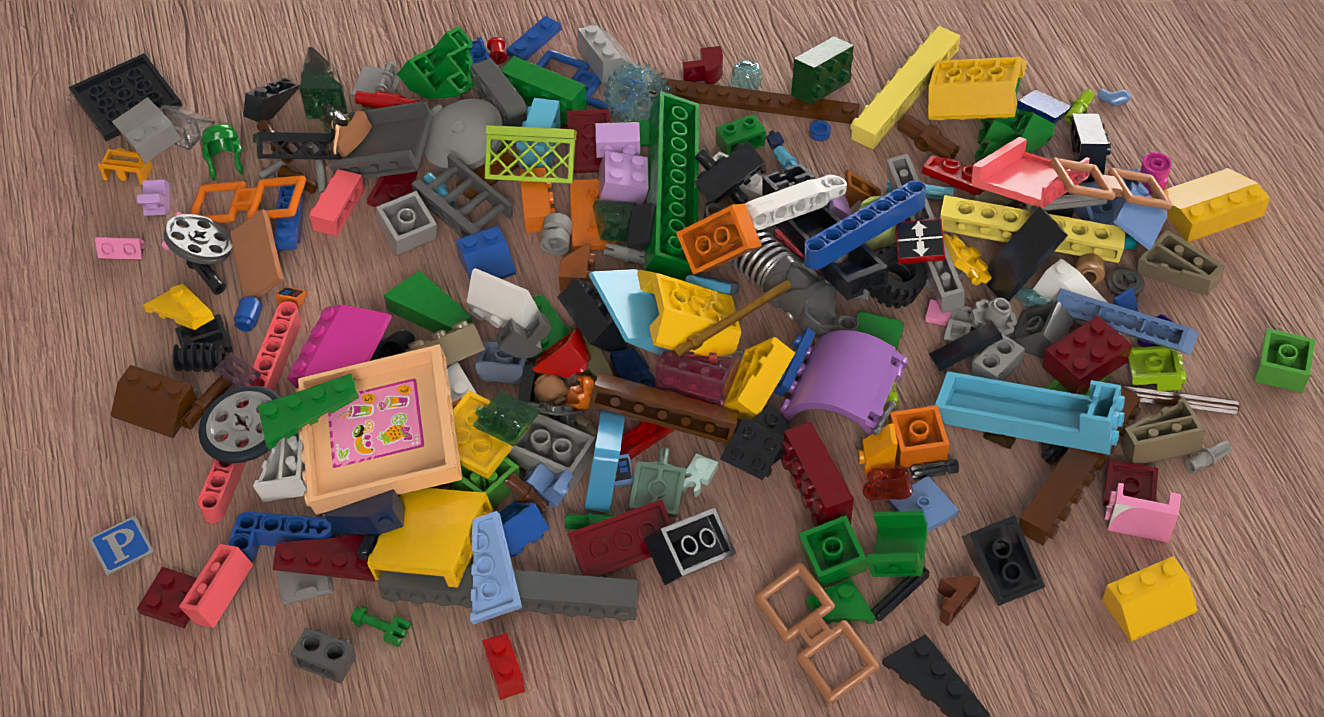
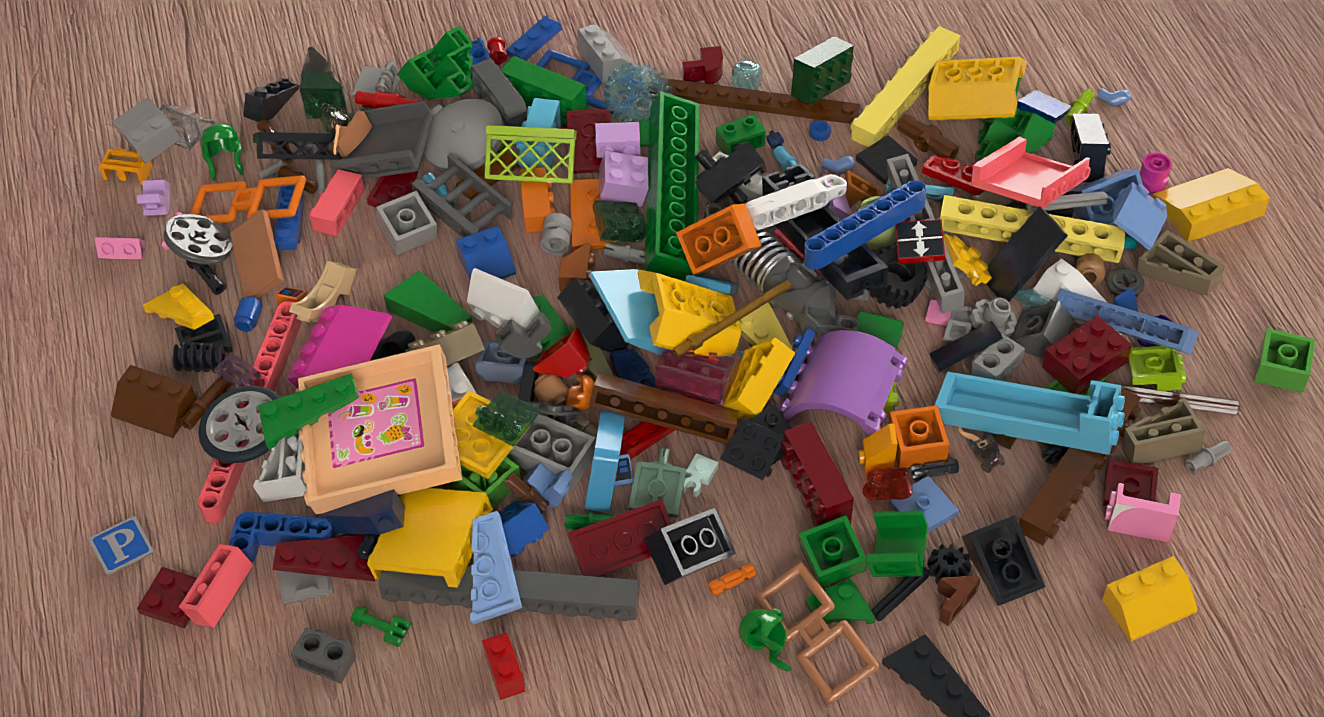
black plate [69,53,182,141] -> none
black slope [626,202,656,252] -> none
dark grey hinge [871,401,896,436] -> none
nougat bar [1050,158,1172,210] -> none
none -> tan arch [289,261,357,322]
none -> orange axle [708,563,757,596]
none -> light yellow wing [739,302,793,350]
none -> green hair [739,608,792,671]
none -> medium blue arm [821,156,855,174]
none -> black tile [856,135,918,185]
none -> black gear [927,543,972,584]
none -> clear smoke animal [958,427,1005,473]

